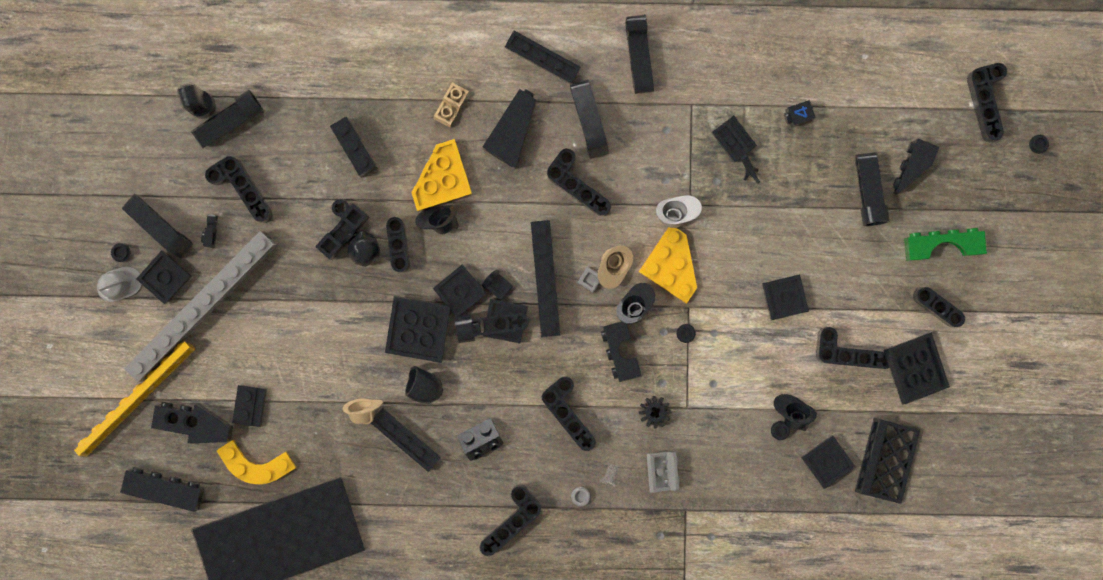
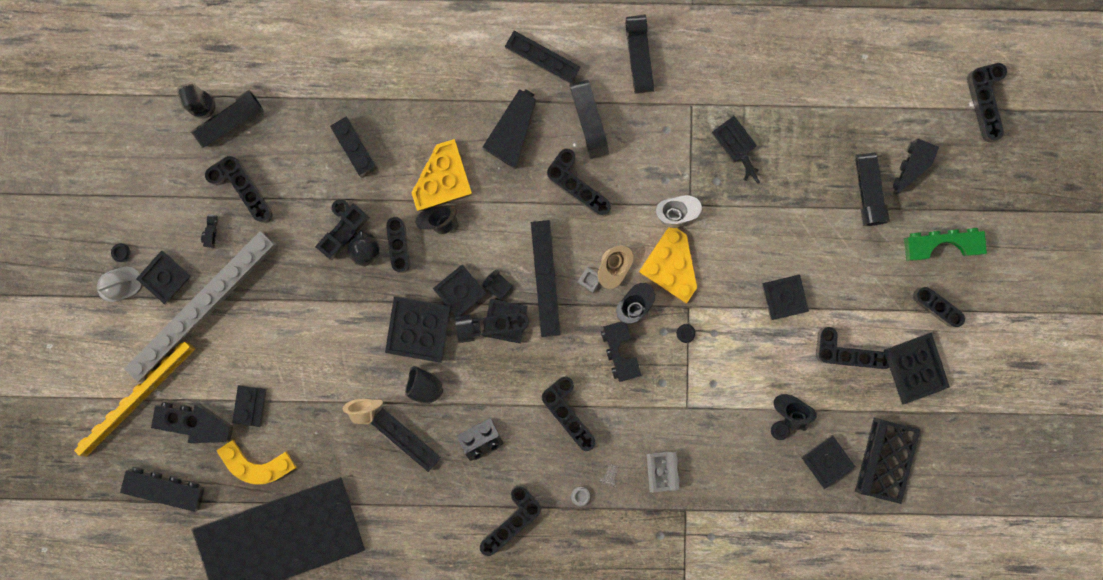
black beam [122,194,193,258] -> none
tan slope [433,83,469,127] -> none
black gear [638,396,671,429] -> none
black brick [784,100,816,128] -> none
black plate [1029,135,1049,154] -> none

